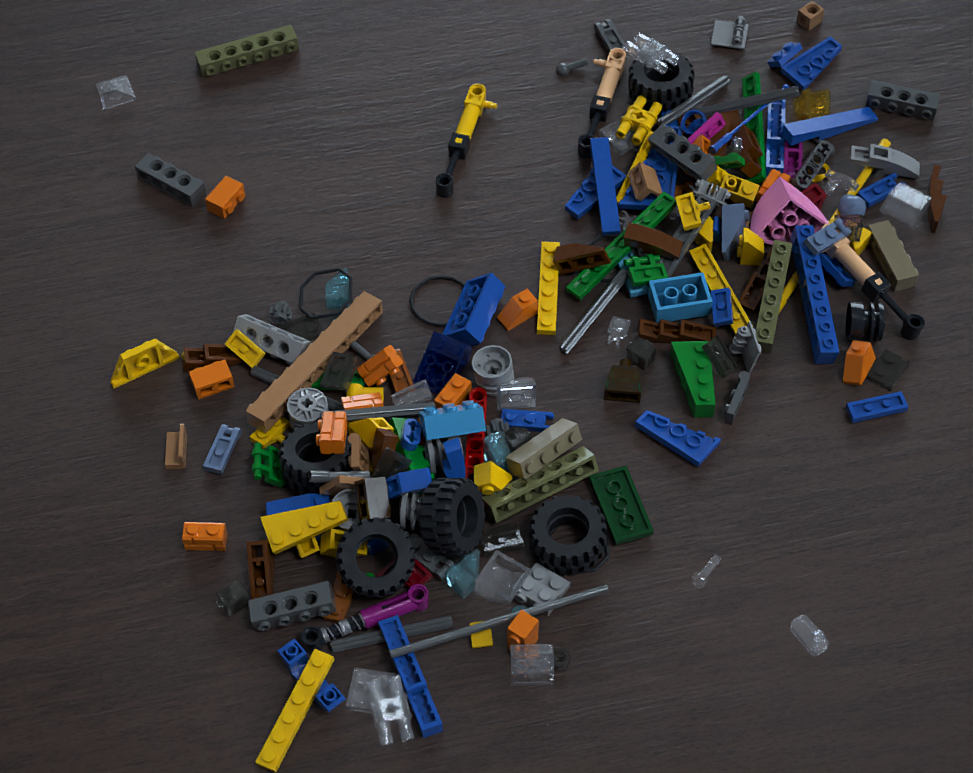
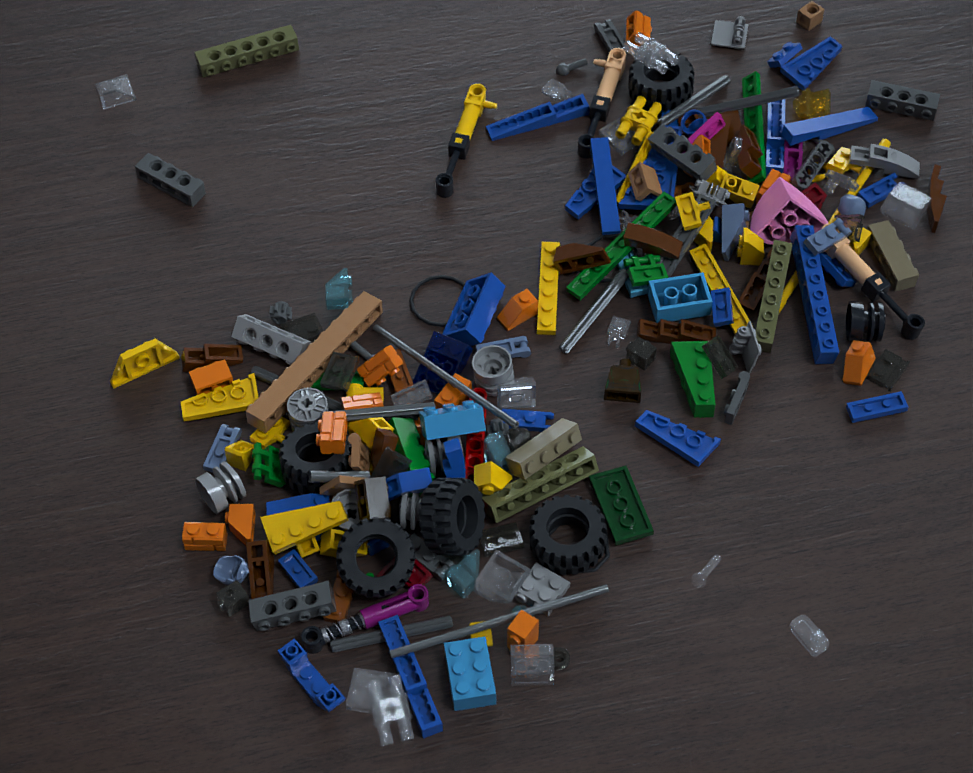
medium nougat panel [165,424,187,469] -> none
orange brick [205,176,245,219] -> none
yellow plate [225,329,266,368] -> none
yellow plate [255,649,335,773] -> none
black piece [299,268,353,320] -> none
blue beam [400,419,422,451] -> none
blue piece [709,84,789,154] -> none
green plate [713,153,745,170] -> none
none -> yellow wing [181,373,259,422]
none -> light grey wheel [195,461,246,514]
none -> sand blue hair [213,555,250,586]
none -> yellow slope [225,440,254,472]
none -> orange slope [225,504,256,545]
none -> blue plate [278,549,318,588]
none -> dark grey piece [373,324,519,429]
none -> dark azure brick [444,636,496,711]
none -> sand blue plate [475,336,531,358]
none -> blue slope [486,94,590,141]
none -> clear plate [542,79,573,101]
none -> orange brick [626,11,652,52]
none -> yellow plate [826,147,862,176]

